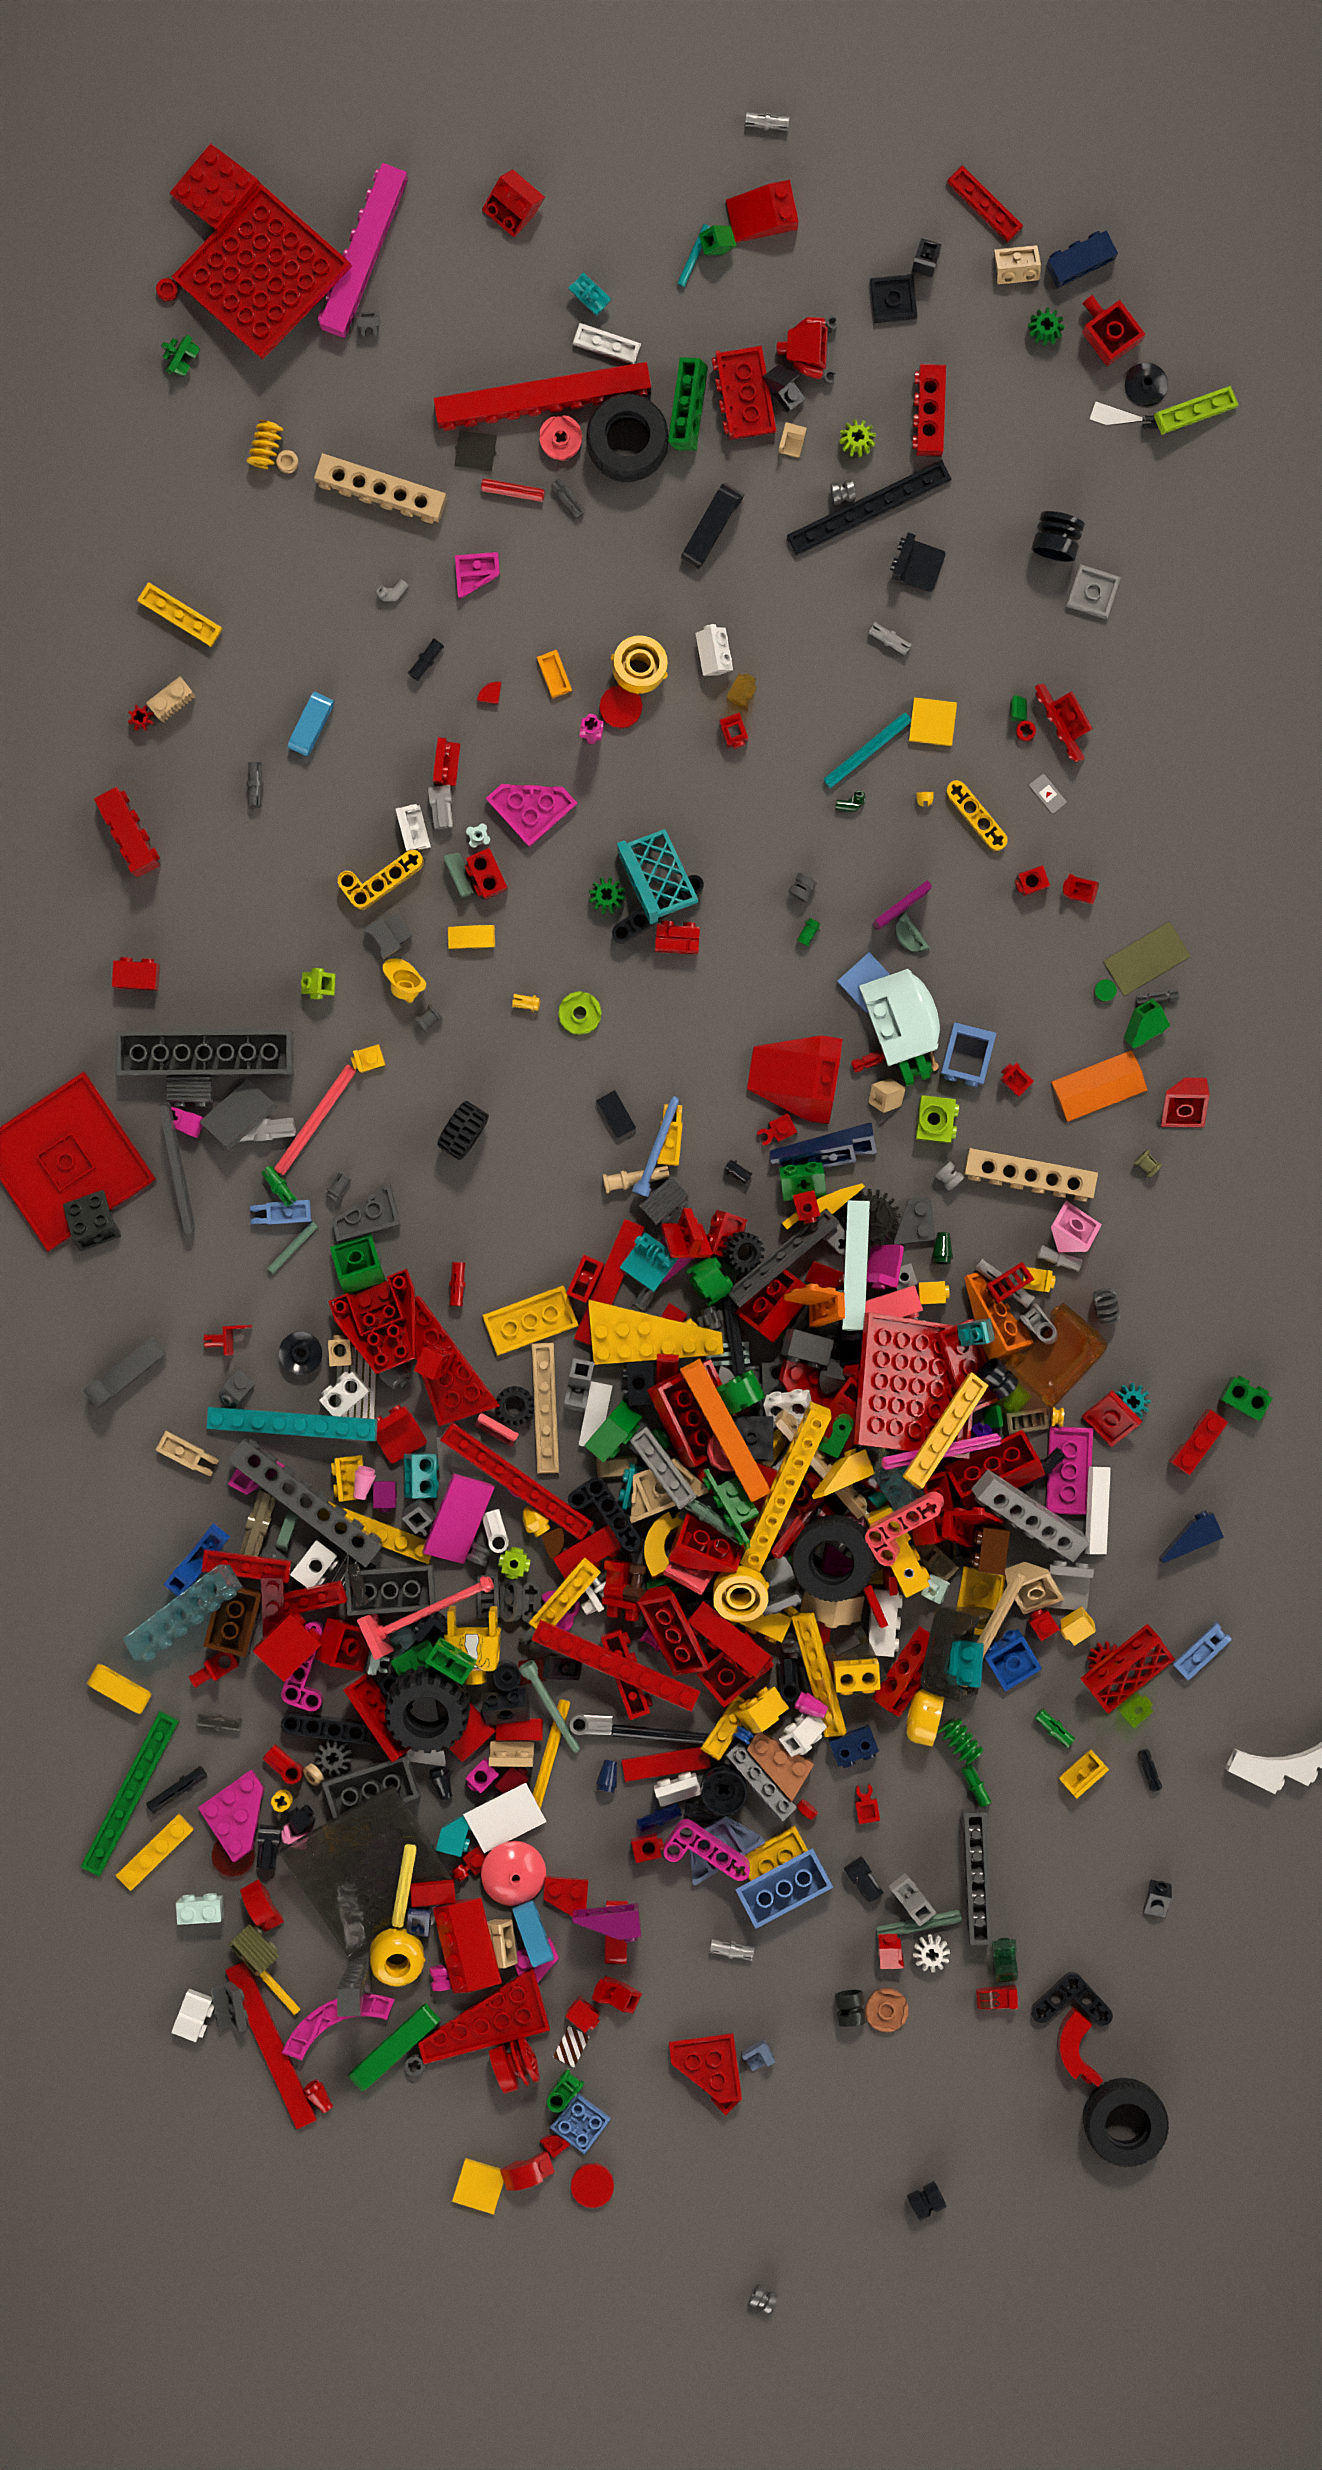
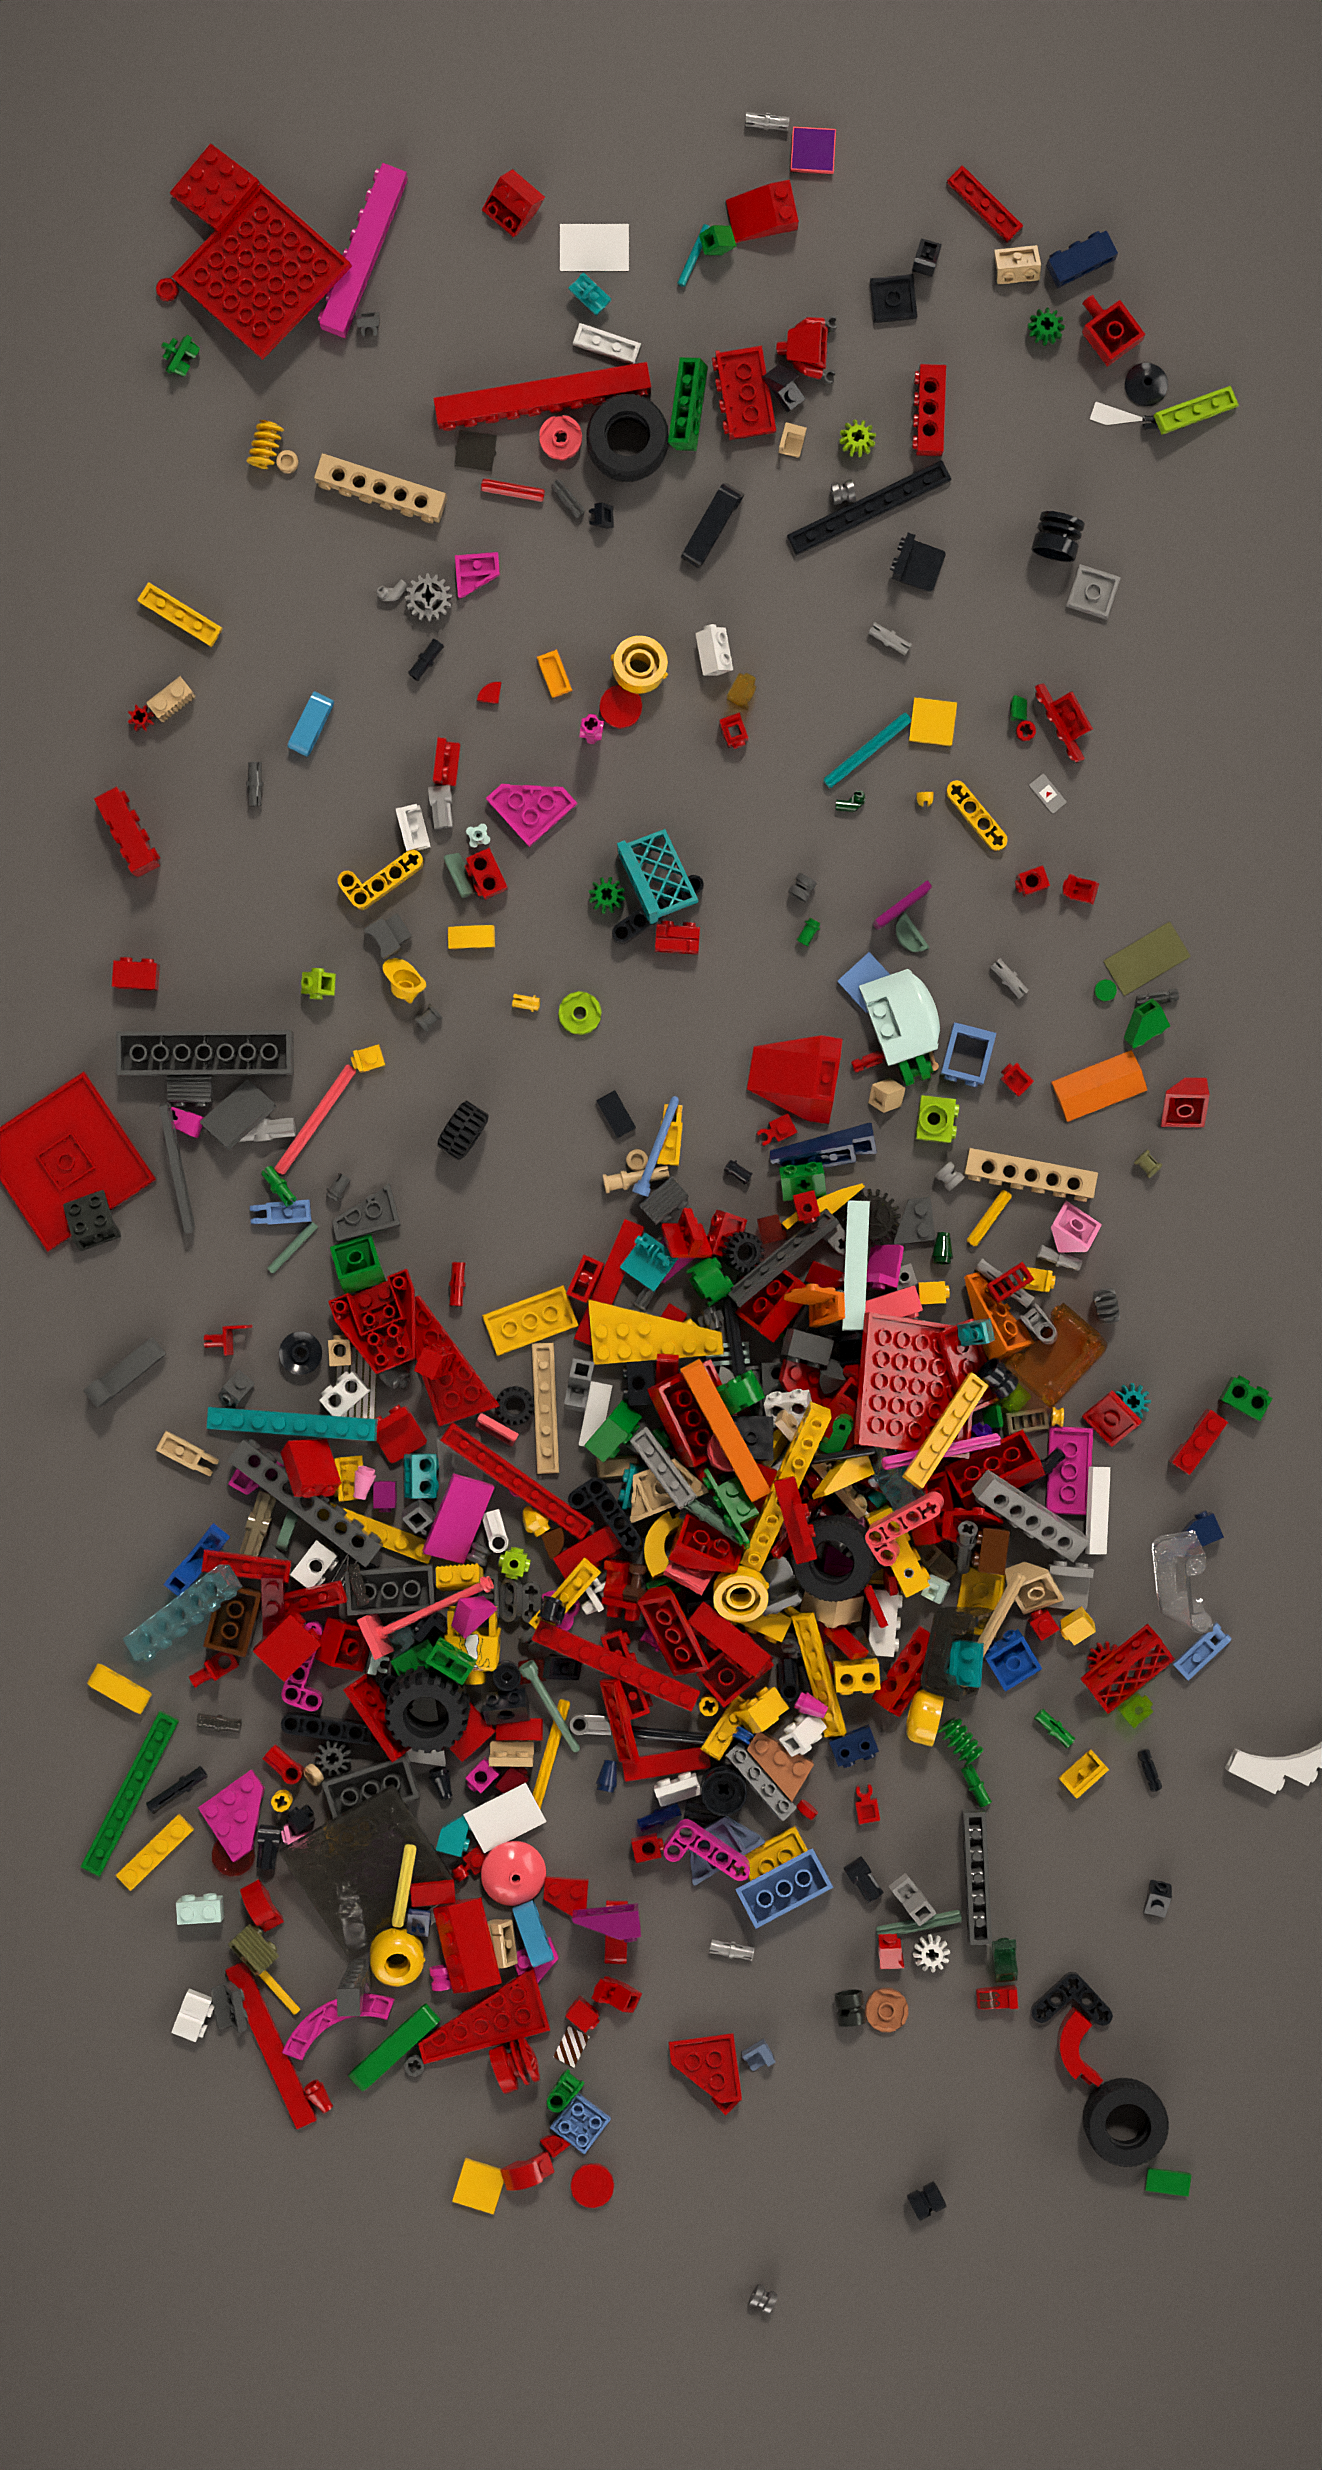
none -> red brick [280,1439,341,1498]
none -> light grey gear [405,573,453,622]
none -> yellow brick [436,1563,484,1591]
none -> dark pink slope [451,1596,497,1639]
none -> black piece [537,1596,566,1625]
none -> white sticker [560,224,629,271]
none -> black tile [589,502,614,529]
none -> red tile [599,1678,640,1764]
none -> tan tile [626,1149,648,1171]
none -> yellow bush [699,1694,719,1716]
none -> clear red panel [757,1214,788,1244]
none -> red bracket [773,1476,817,1564]
none -> dark purple tile [790,127,836,174]
none -> black bar [810,1446,876,1465]
none -> red tile [824,1625,869,1660]
none -> dark grey pin [956,1521,978,1574]
none -> yellow axle [967,1190,1012,1247]
none -> light grey pin [990,958,1029,999]
none -> green tile [1144,2167,1192,2197]
none -> clear windscreen [1152,1530,1213,1633]

